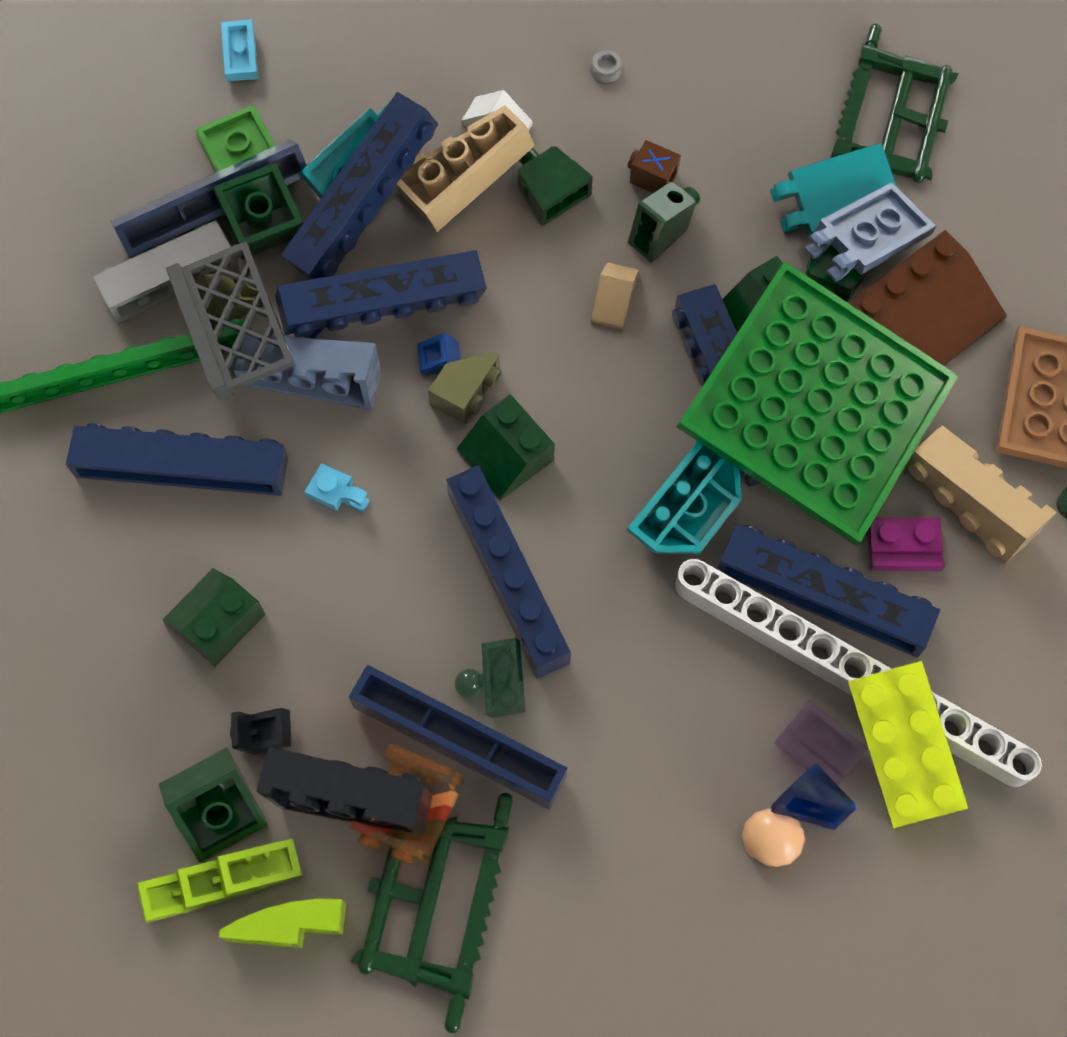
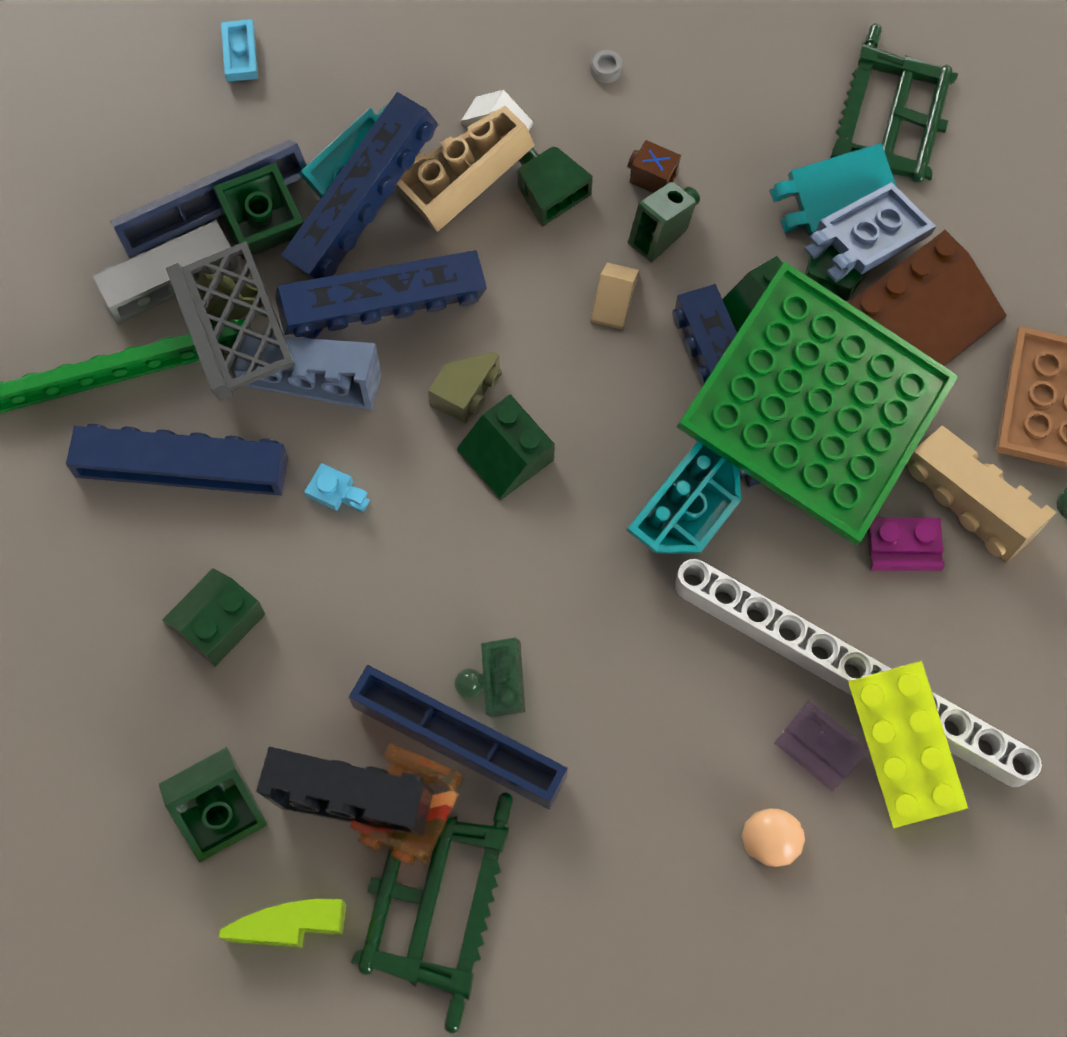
lime slope [136,838,302,924] -> none
bright green tile [195,105,276,173] -> none
black bracket [230,708,291,754] -> none
blue slope [417,333,461,375] -> none
dark blue brick [446,465,571,679] -> none
dark blue brick [717,524,941,658] -> none
clear blue slope [771,763,856,830] -> none

